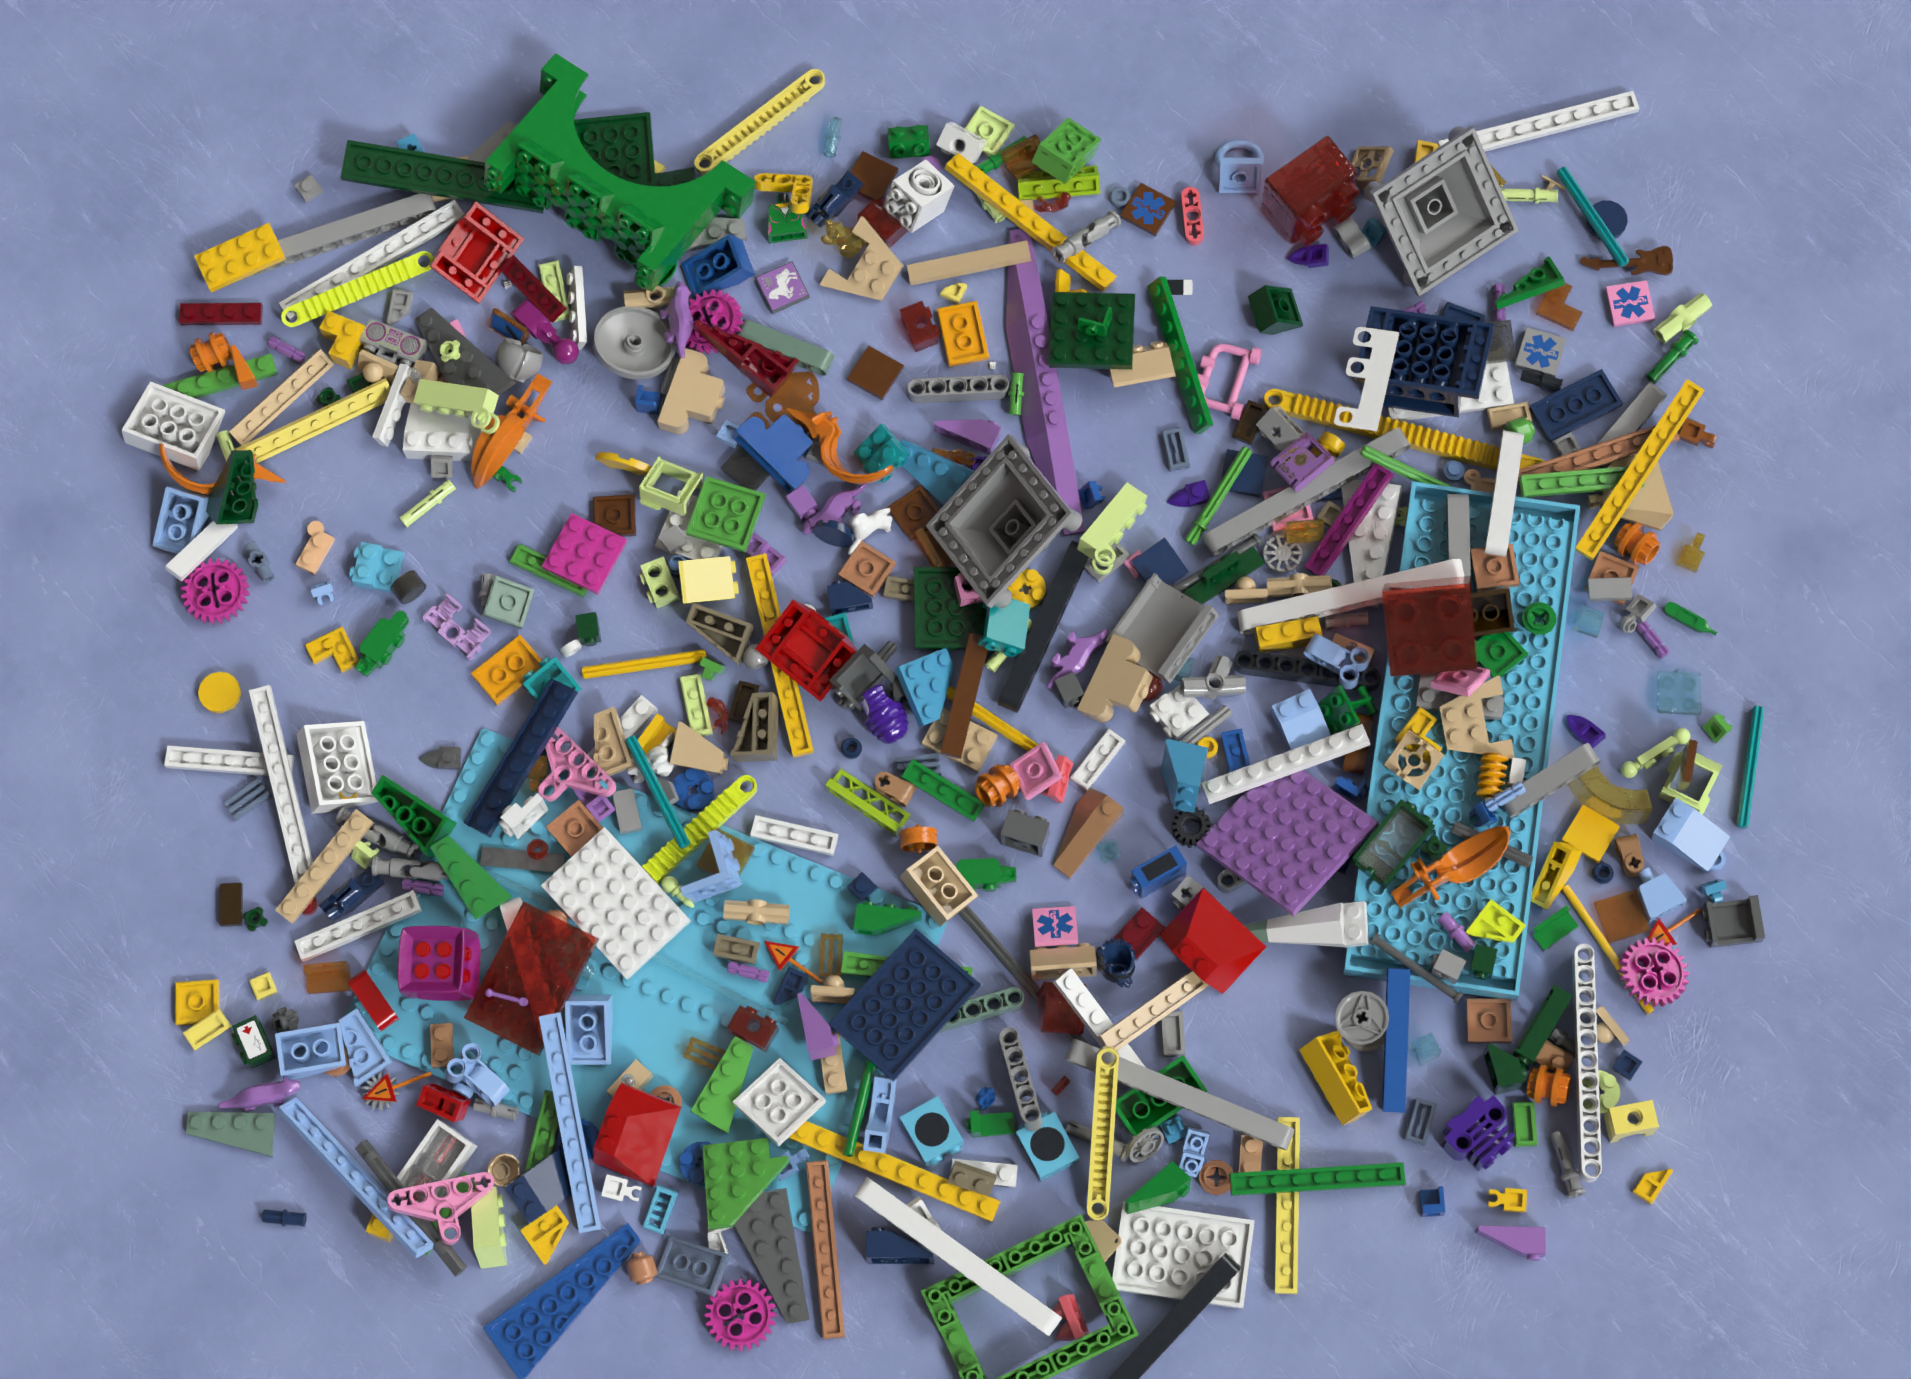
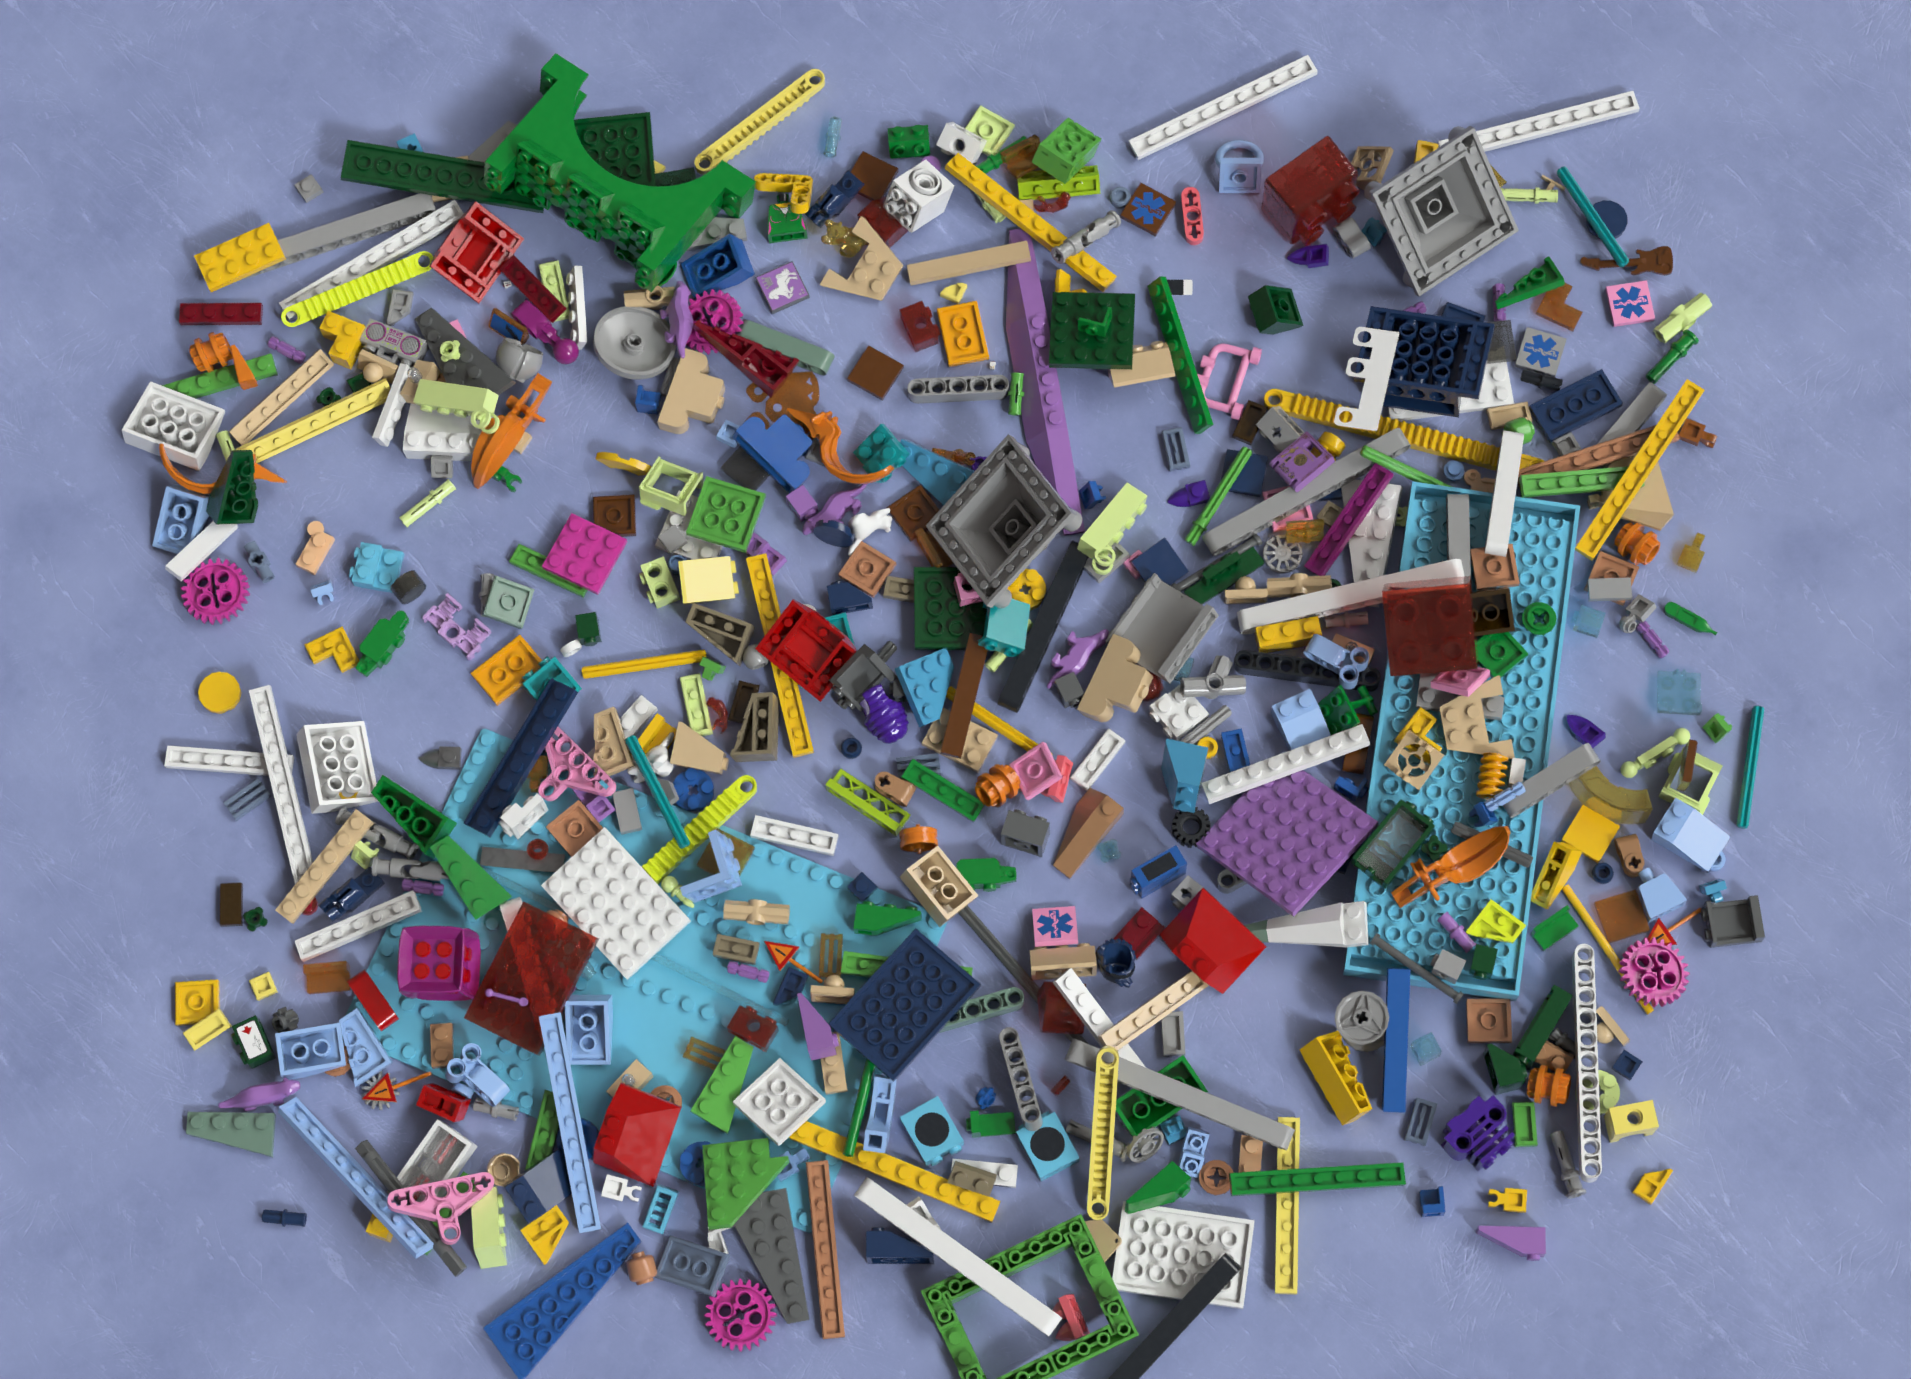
medium lavender slope [934,419,1001,455] -> none
none -> white plate [1129,55,1318,160]

